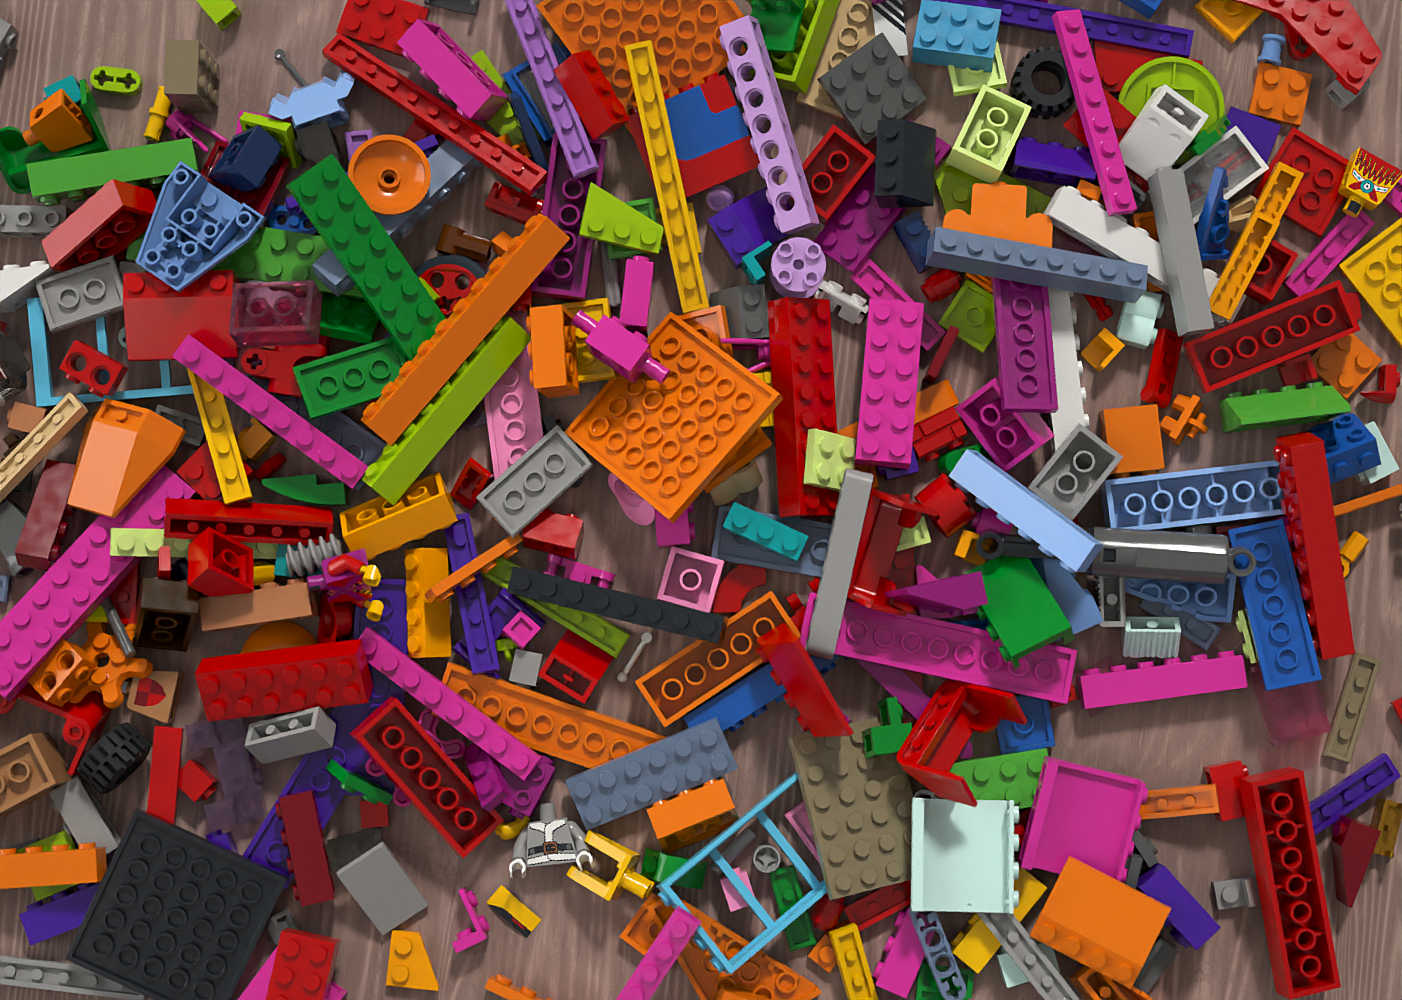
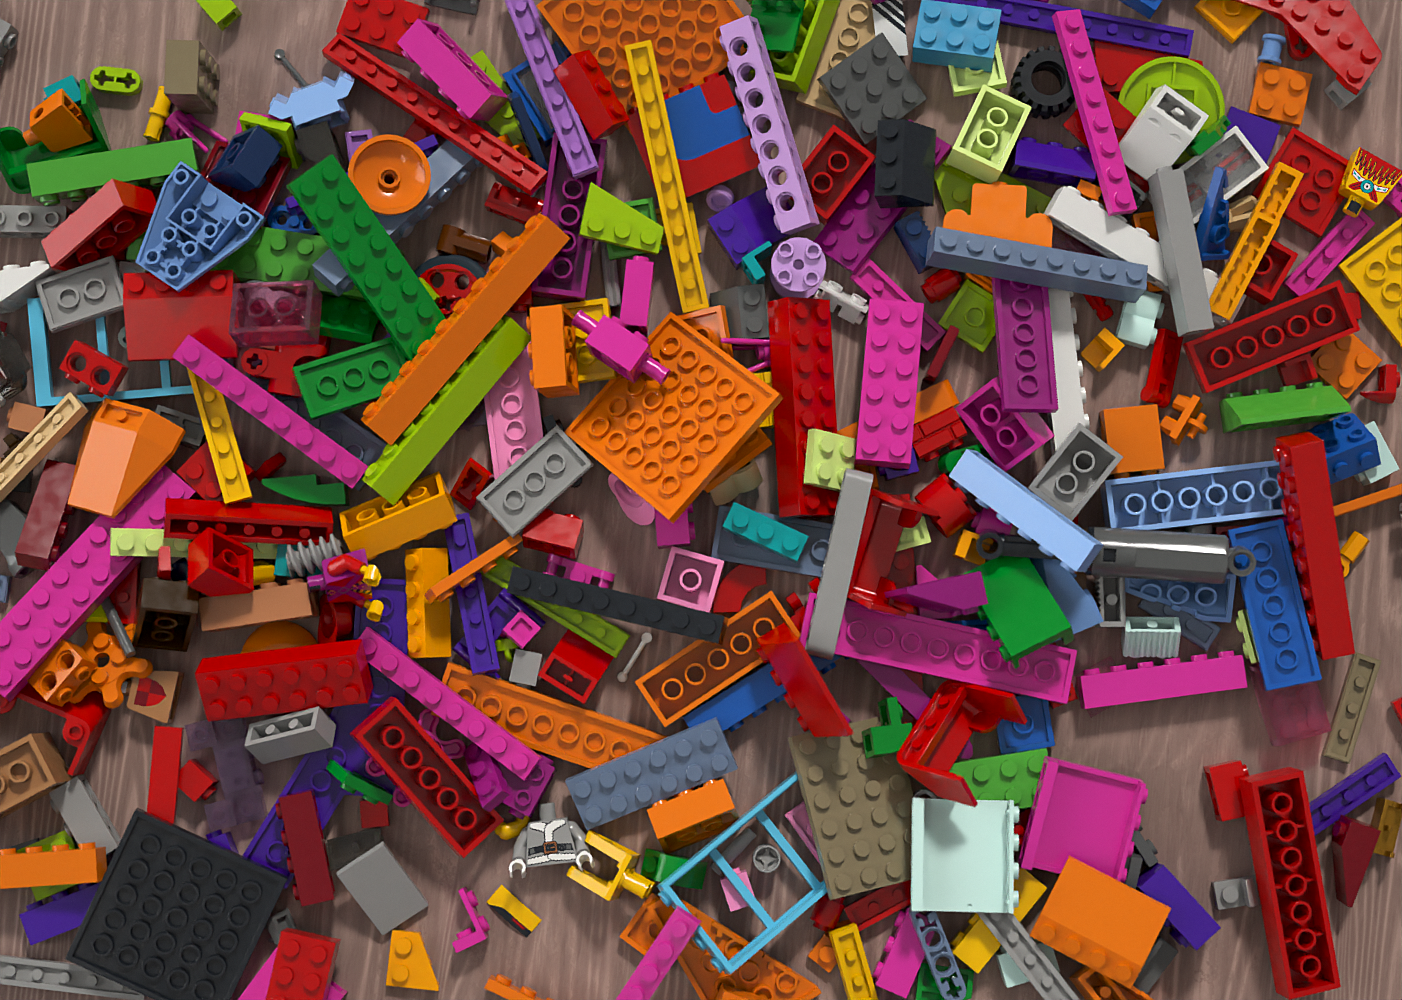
black tyre [77,722,152,795] -> none
light orange brick [237,417,278,461] -> none
green tile [769,864,817,952] -> none
orange plate [1138,783,1220,820] -> none

